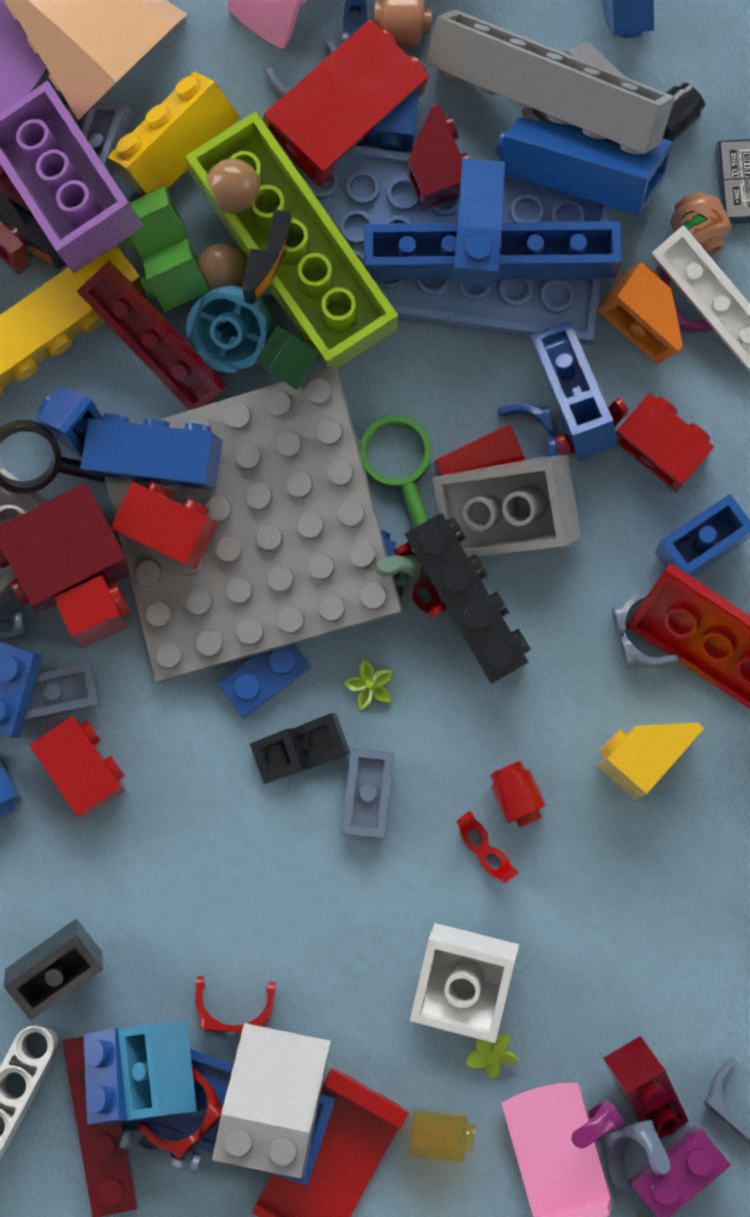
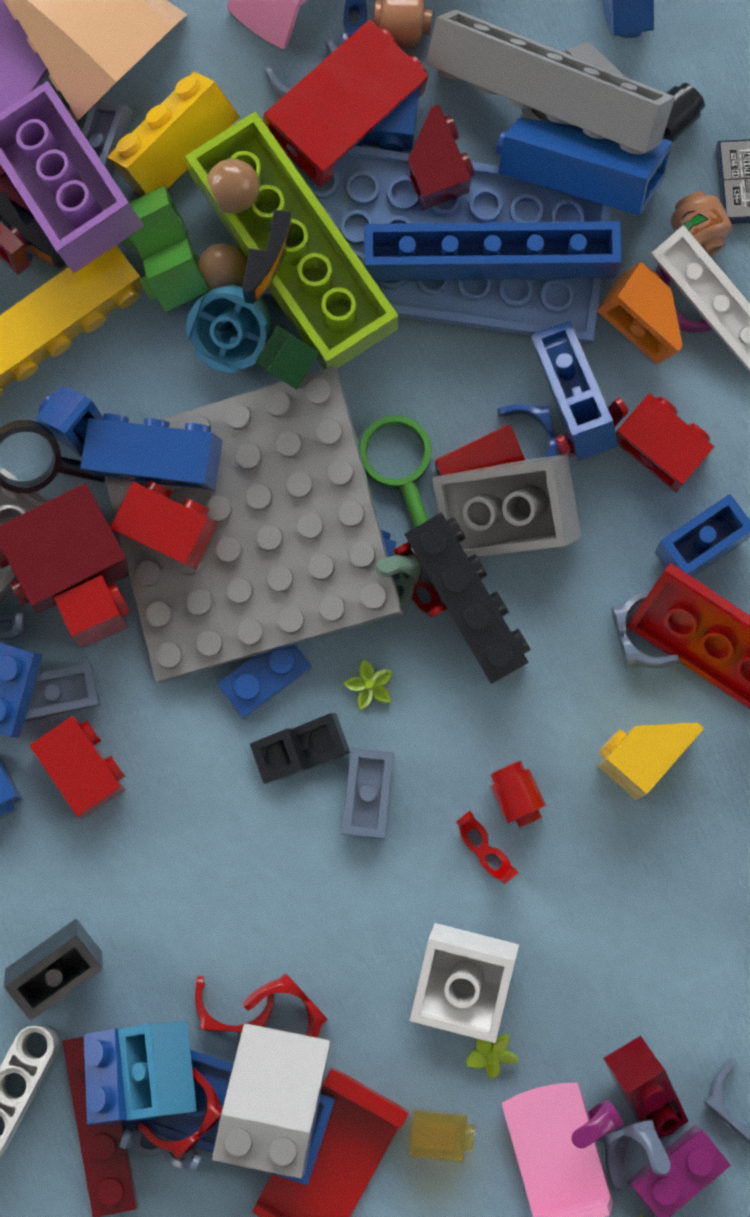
dark red plate [77,260,226,410] -> none
blue slope [452,158,505,287] -> none
none -> red cap [242,973,328,1038]

